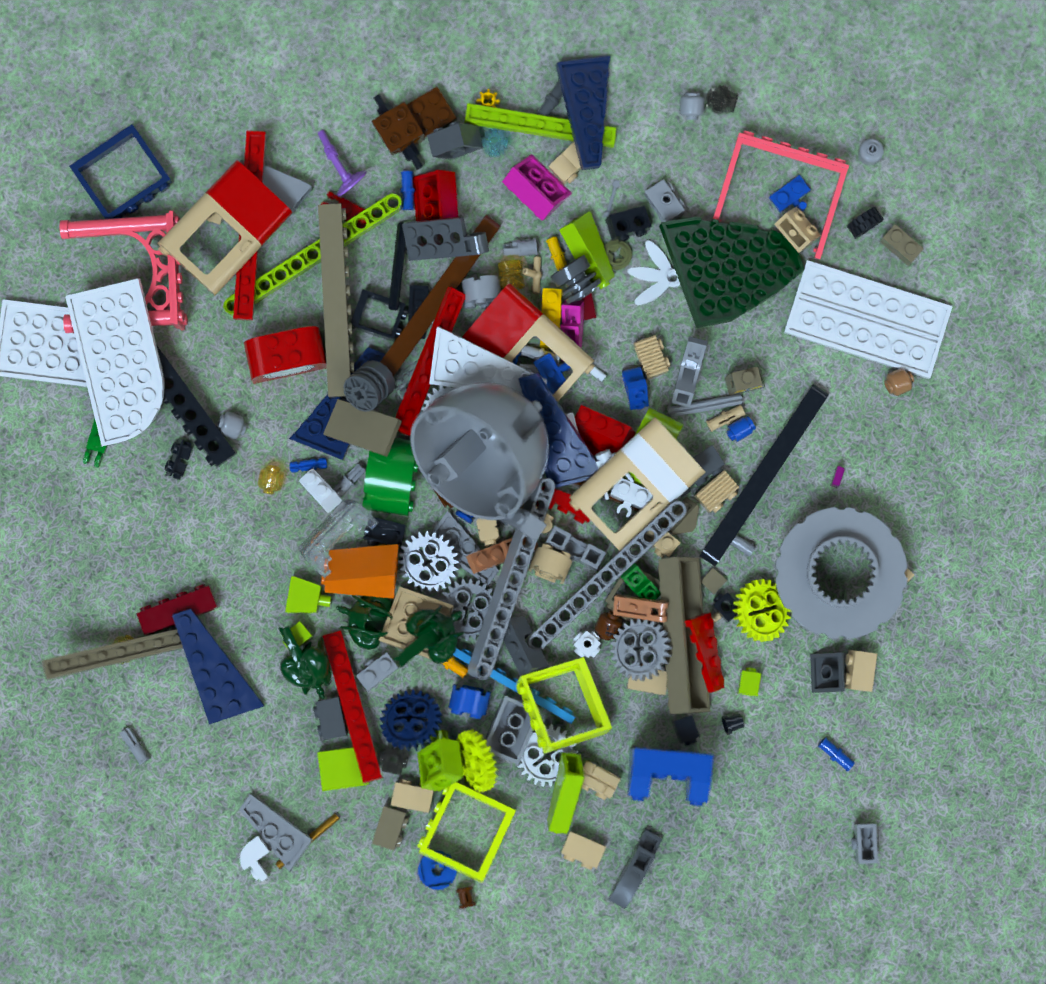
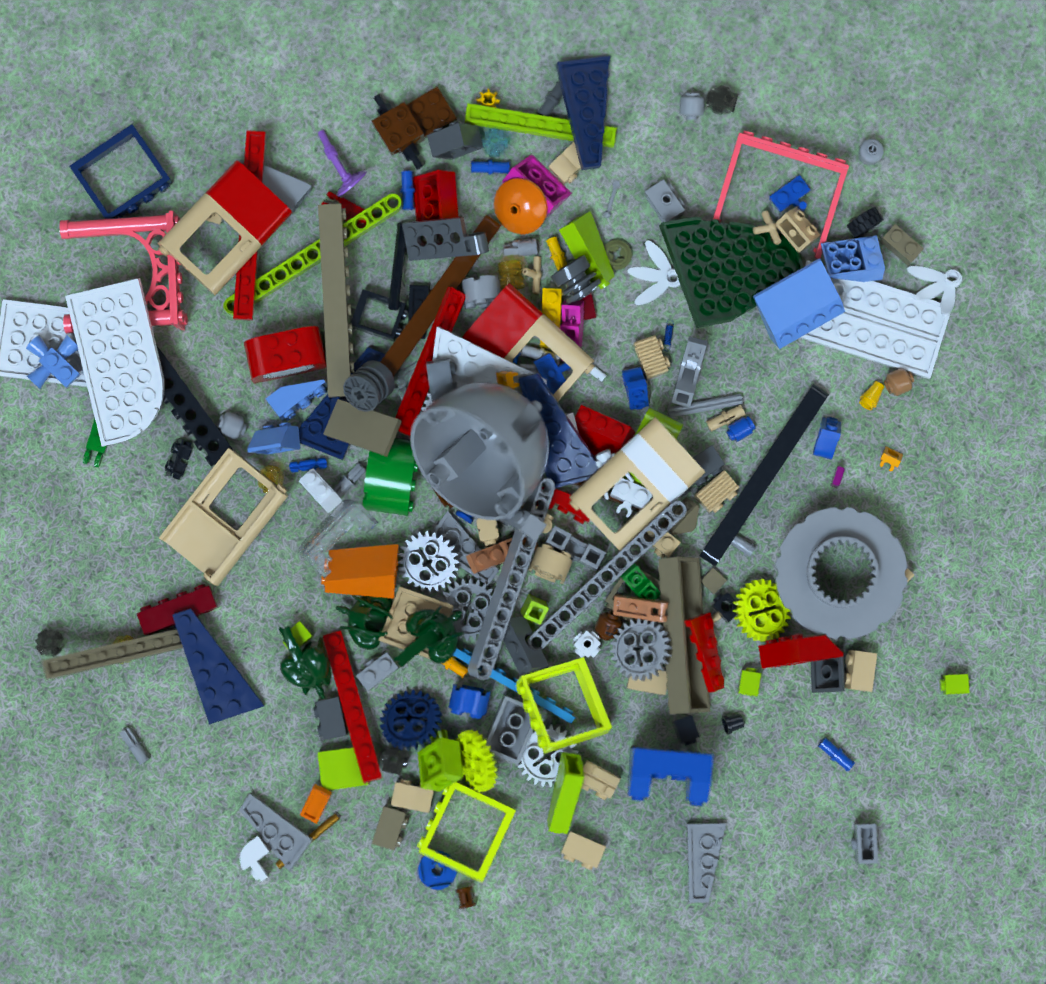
lime torso [285,576,332,614] -> none
black hinge [363,516,407,549] -> none
black brick [605,205,652,242] -> none
dark grey slope [608,830,662,909] -> none
dark tan torso [725,367,764,396] -> none
none -> medium blue brick [26,335,80,389]
none -> clear smoke brick [35,629,65,657]
none -> tan piece [159,448,288,586]
none -> medium blue slope [247,423,300,455]
none -> medium blue slope [266,379,328,422]
none -> orange tile [300,783,332,824]
none -> dark grey brick [426,358,458,402]
none -> blue pin [471,160,509,175]
none -> orange dish [494,178,548,234]
none -> light orange tile [496,371,520,390]
none -> lime brick [520,594,549,625]
none -> blue piece [663,320,674,351]
none -> light grey wing [687,823,726,903]
none -> tan piece [753,211,781,245]
none -> medium blue slope [753,258,845,349]
none -> red wedge [758,634,844,669]
none -> blue pin [813,417,841,460]
none -> medium blue slope [821,235,885,282]
none -> yellow cone [859,381,884,410]
none -> light orange tile [880,446,903,472]
none -> white plant [907,266,962,316]
none -> lime brick [939,674,969,695]

